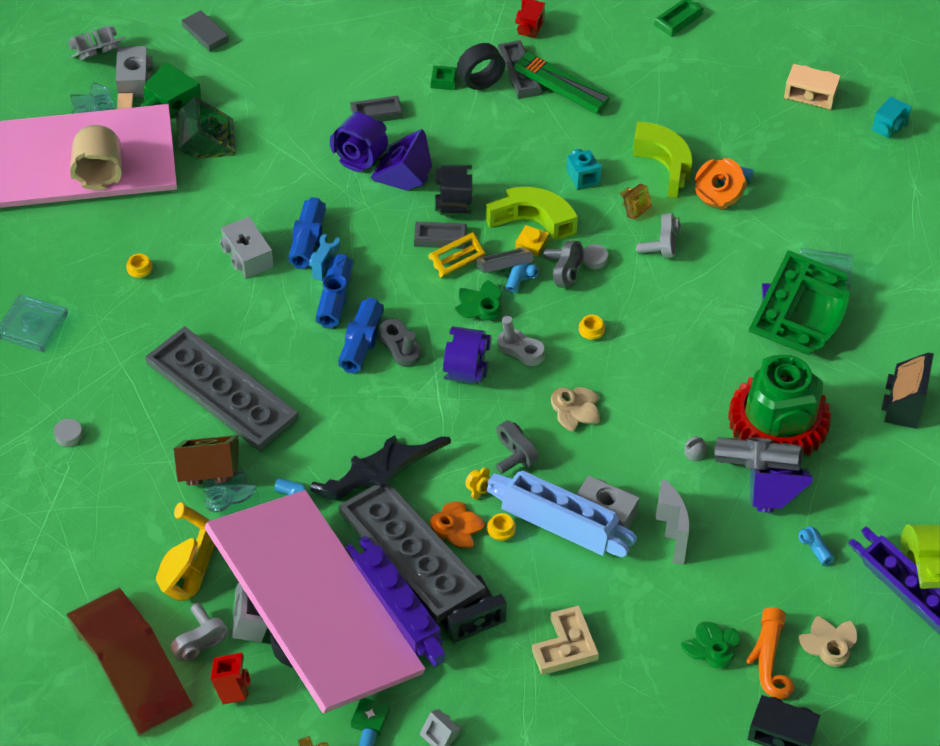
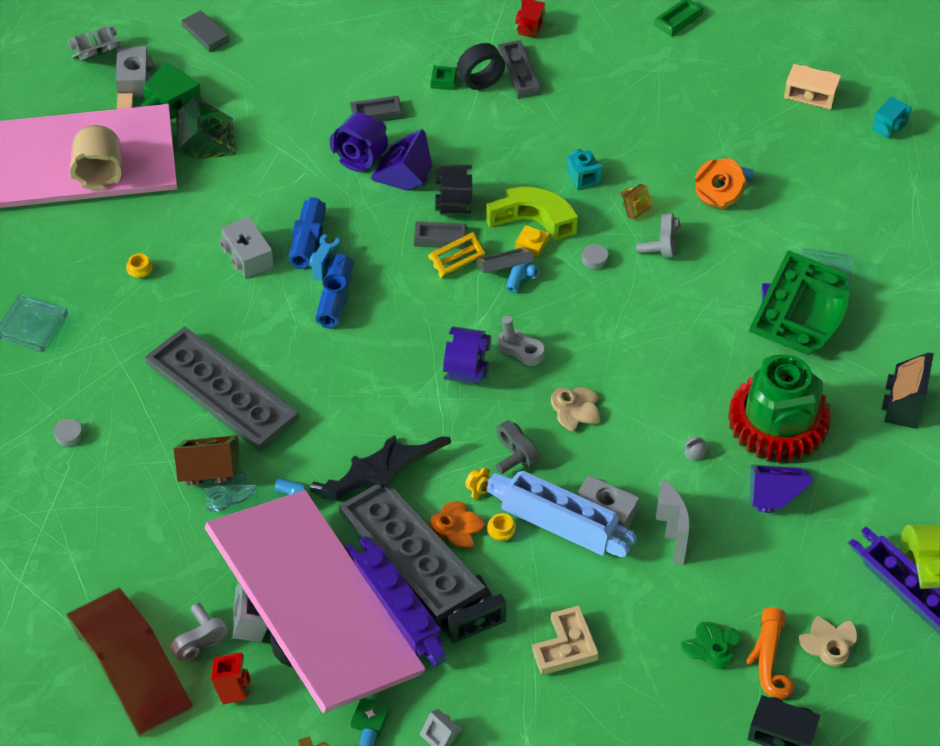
clear light blue plate [70,83,115,114] -> none
yellow piece [156,502,215,601] -> none
blue piece [338,298,384,374] -> none
dark grey piece [379,319,420,367] -> none
green plate [455,280,502,320] -> none
green tile [514,52,610,114] -> none
dark grey piece [544,241,584,288] -> none
yellow plate [578,315,605,340] -> none
lime arch [633,121,692,198] -> none
dark grey piece [714,437,803,471] -> none
dark azure arm [799,526,835,566] -> none

